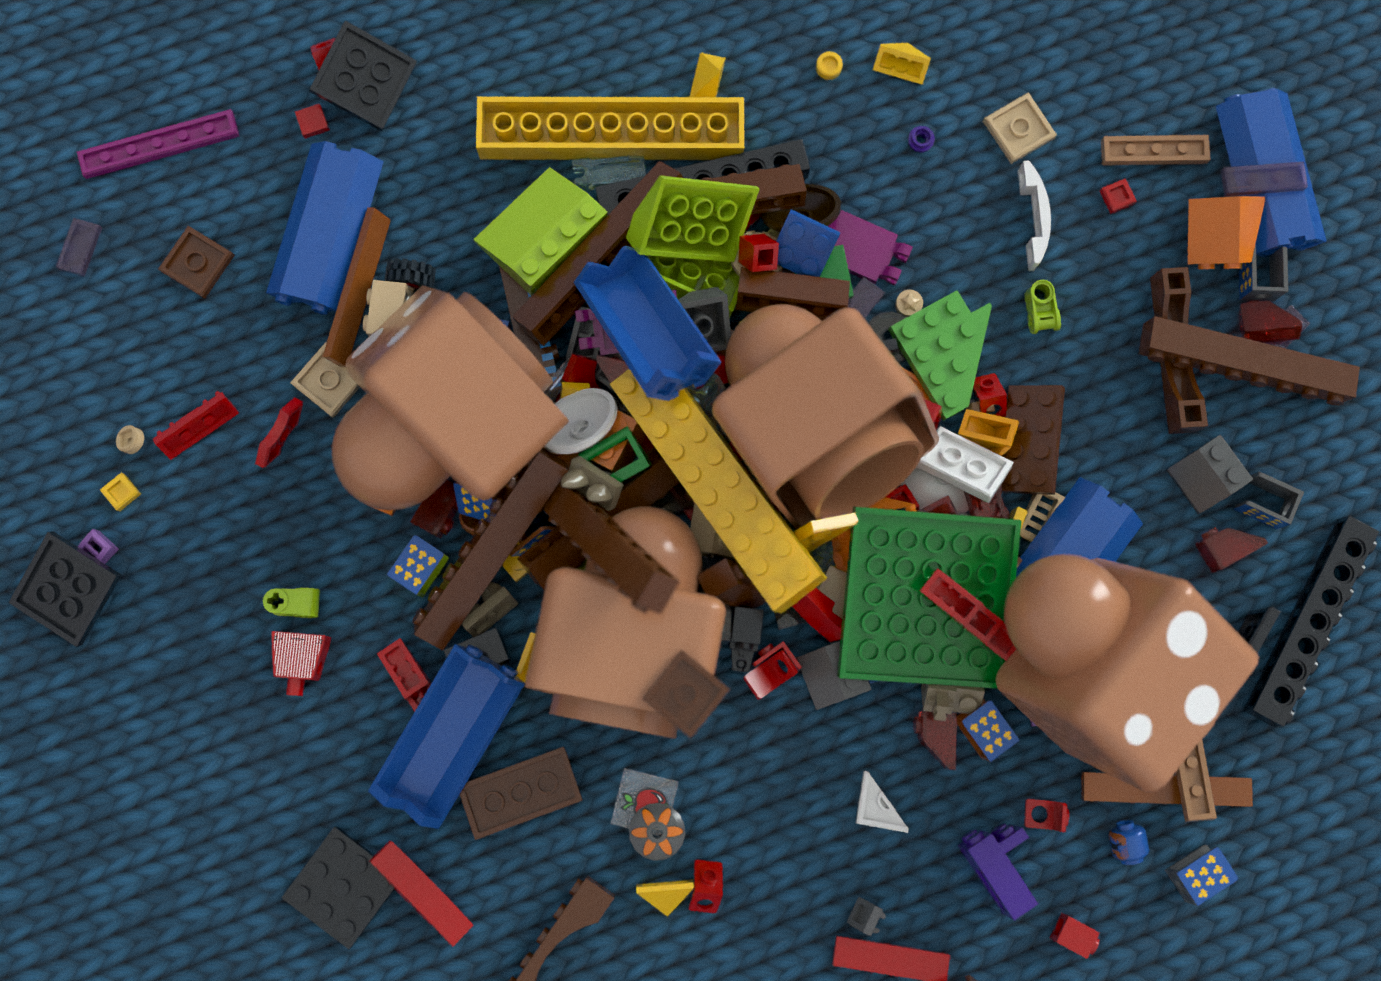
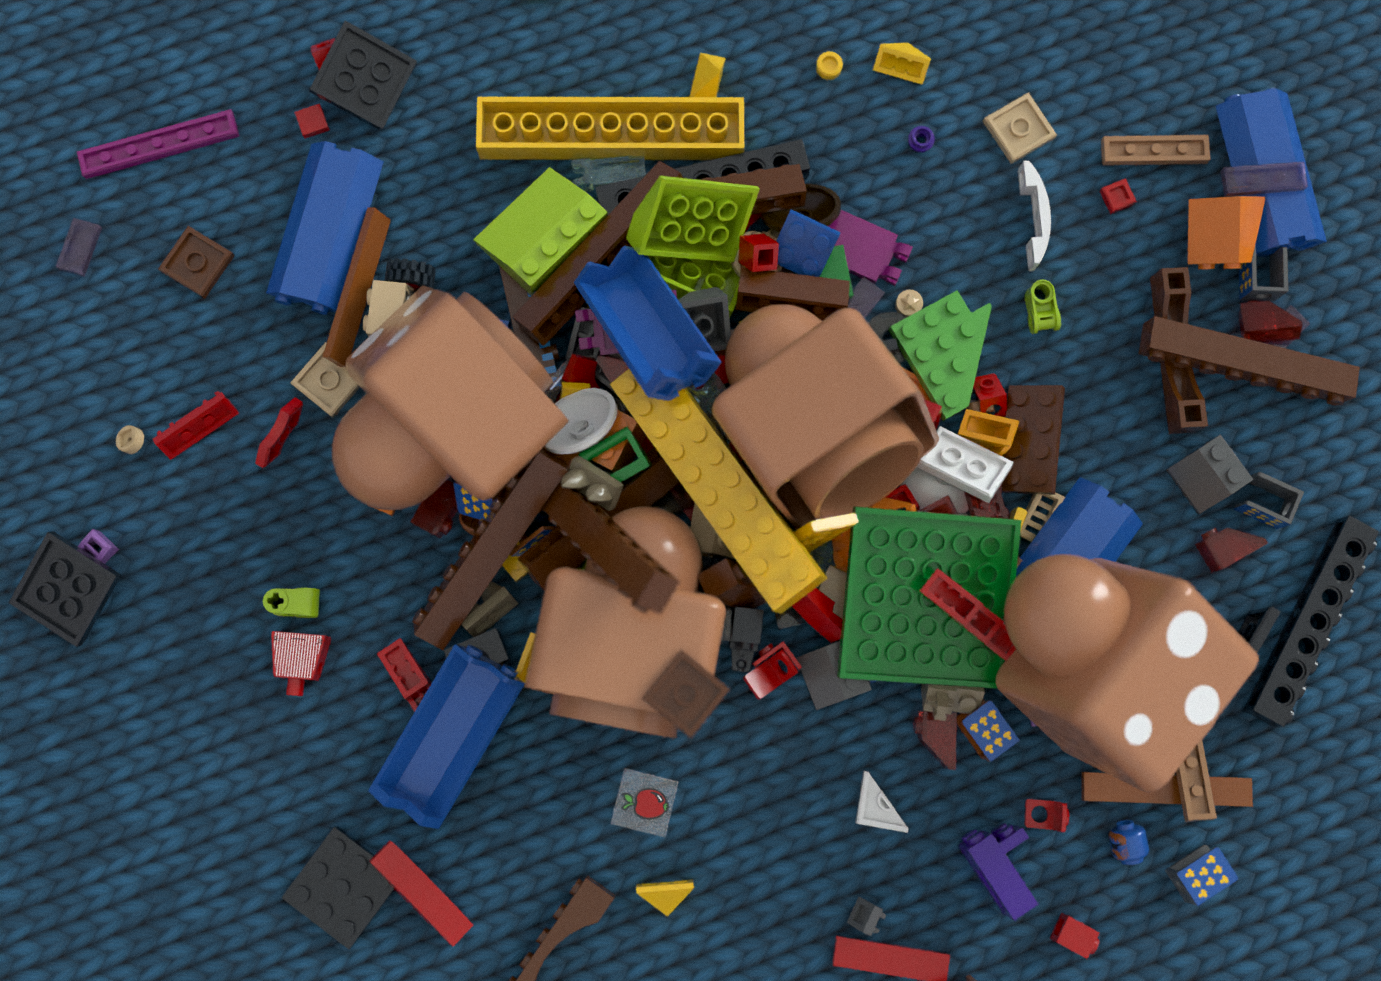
yellow tile [100,472,141,512] -> none
blue piece [387,535,449,598] -> none
reddish brown plate [460,746,583,840] -> none
dark grey dish [629,803,685,861] -> none
red bracket [689,860,723,913] -> none

